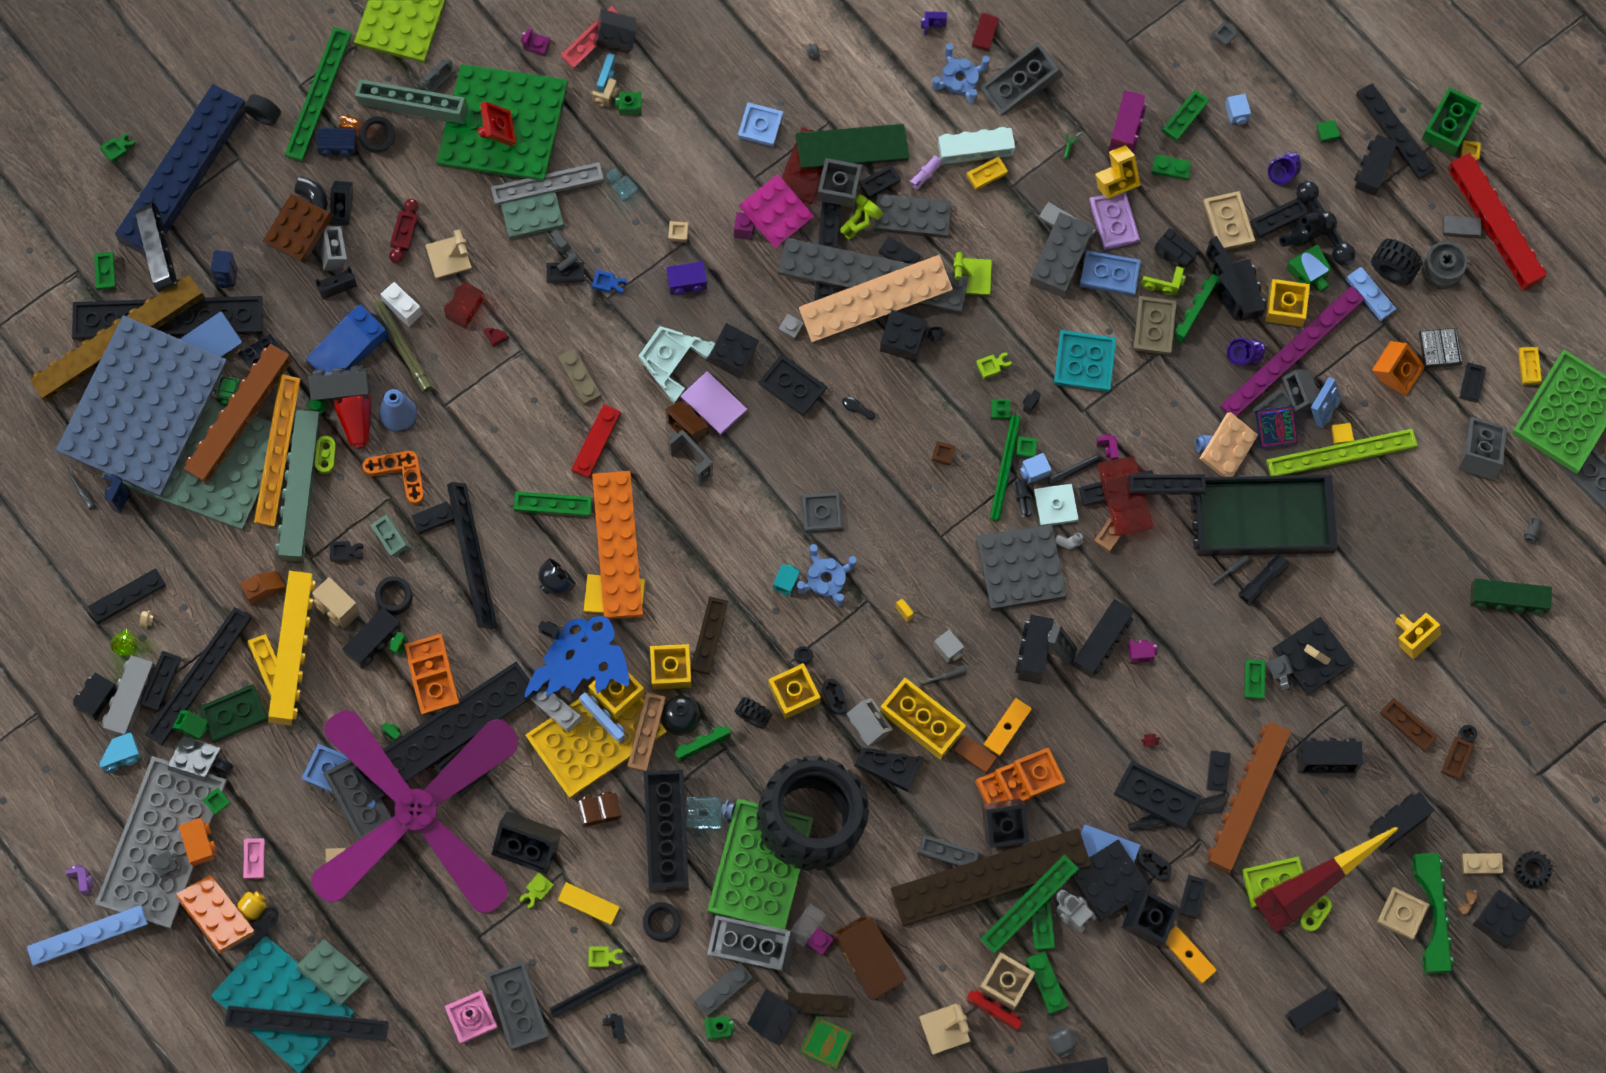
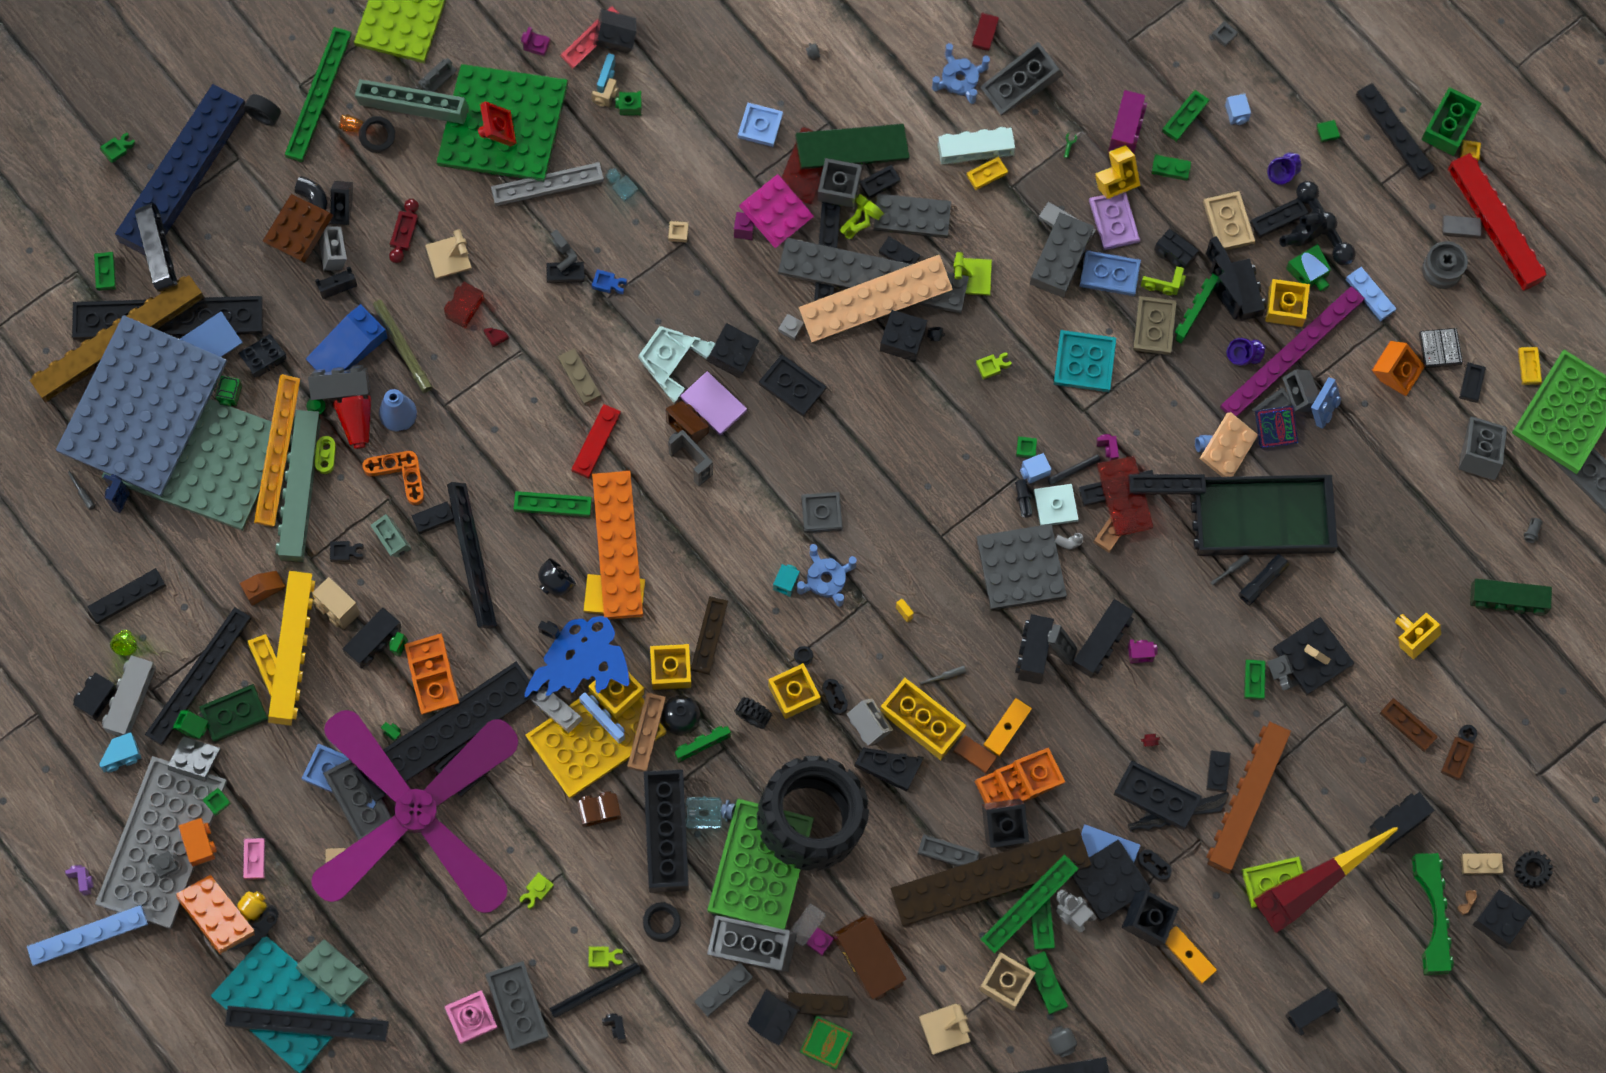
tan plate [139,610,154,629] -> none
black plate [139,651,181,712] -> none
dark orange brick [184,344,292,485] -> none
dark blue brick [210,250,238,288] -> none
black bush [214,758,234,775] -> none
dark blue brick [317,128,357,158] -> none
black tyre [375,576,413,615] -> none
white brick [380,282,422,327] -> none
black slope [491,811,562,875] -> none
sand green plate [501,191,564,240] -> none
yellow tile [558,882,620,926] -> none
dark purple brick [666,261,707,295] -> none
green brick [704,1016,735,1042] -> none
black piece [842,397,875,420] -> none
lavender pin [909,155,943,190] -> none
dark purple bracket [921,11,947,35] -> none
reddish brown plate [932,441,955,466] -> none
light grey brick [933,630,964,663] -> none
red tile [966,990,1022,1032] -> none
green axle [990,415,1021,522] -> none
green tile [991,399,1011,420] -> none
black plate [1023,390,1041,414] -> none
black plate [1178,875,1208,919] -> none
lime tile [1266,428,1418,476] -> none
black brick [1297,738,1363,773] -> none
lime plate [1300,895,1332,932] -> none
yellow tile [1331,423,1354,445] -> none
black brick [1354,134,1397,196] -> none
black tyre [1371,239,1423,286] -> none
tan plate [1377,887,1430,941] -> none

